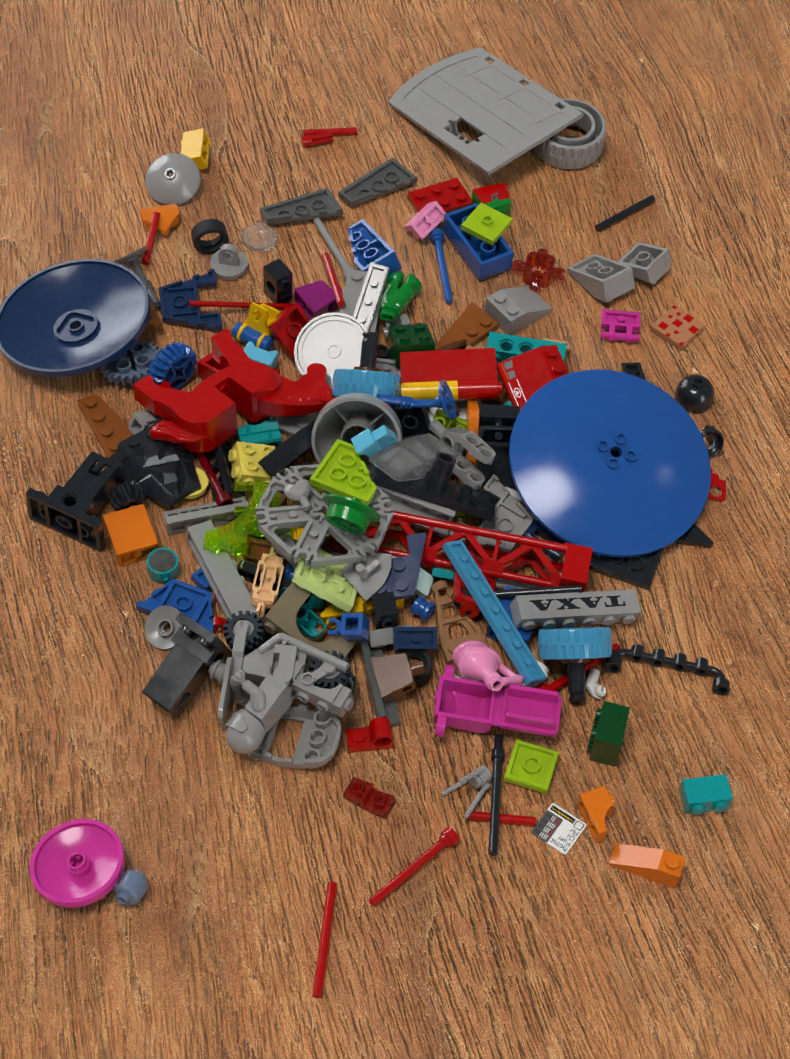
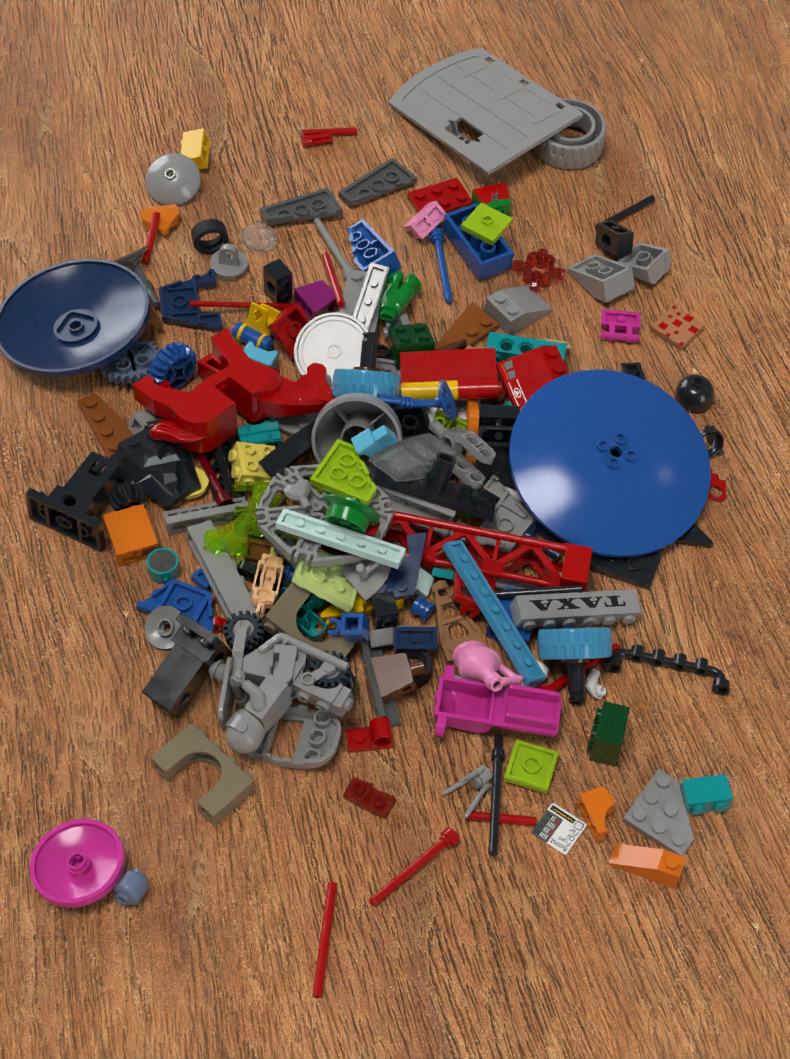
none -> dark tan arch [151,723,254,826]
none -> light aqua plate [275,508,406,569]
none -> black brick [595,220,634,257]
none -> light grey plate [622,769,694,856]

